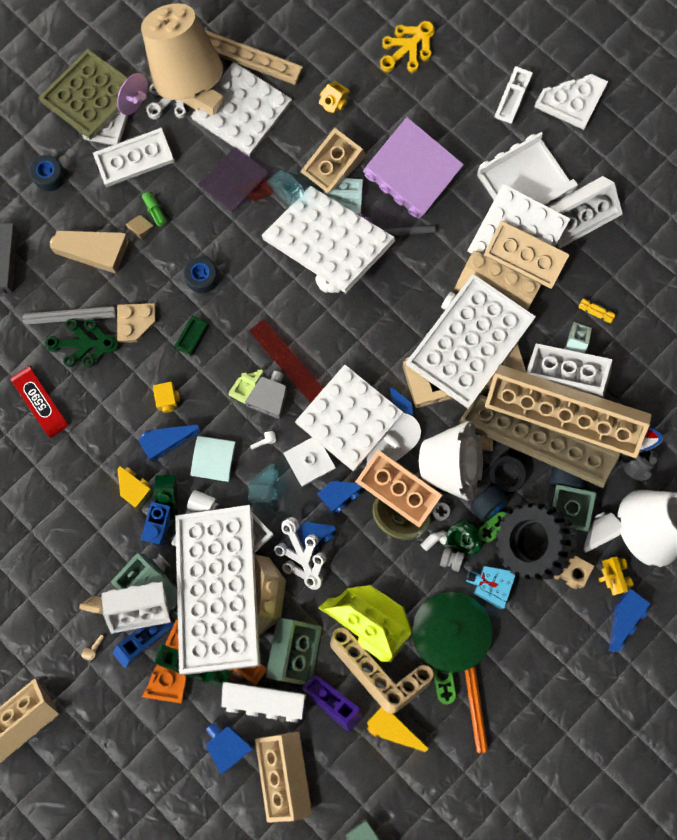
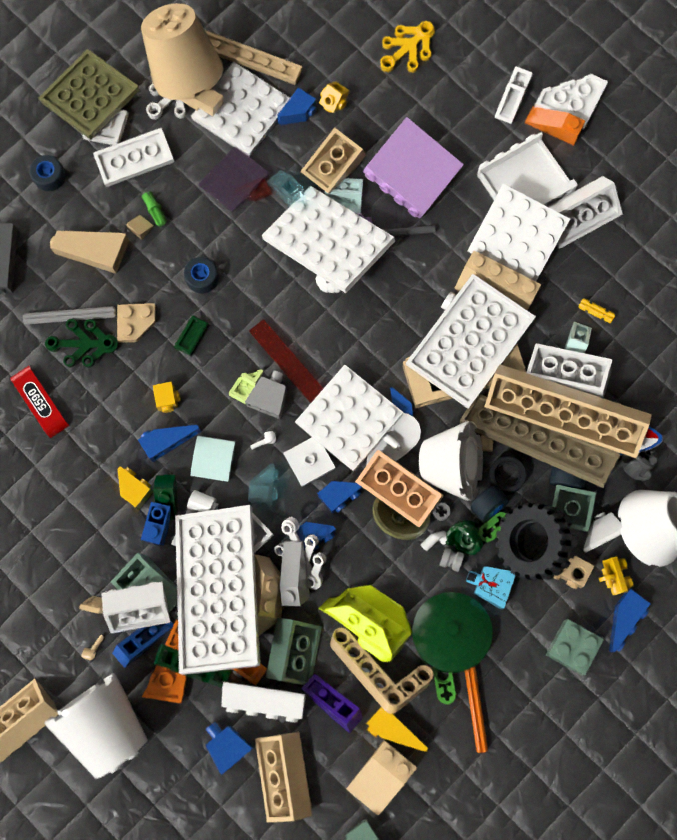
lavender shield [117,73,148,115] -> none
light grey bush [152,554,171,573] -> none
tan plate [484,220,570,289] -> none
none -> white cone [45,673,148,779]
none -> blue slope [277,88,317,125]
none -> light grey slope [280,541,310,606]
none -> tan slope [346,740,417,815]
none -> orange slope [525,107,585,145]
none -> sand green brick [545,619,604,675]

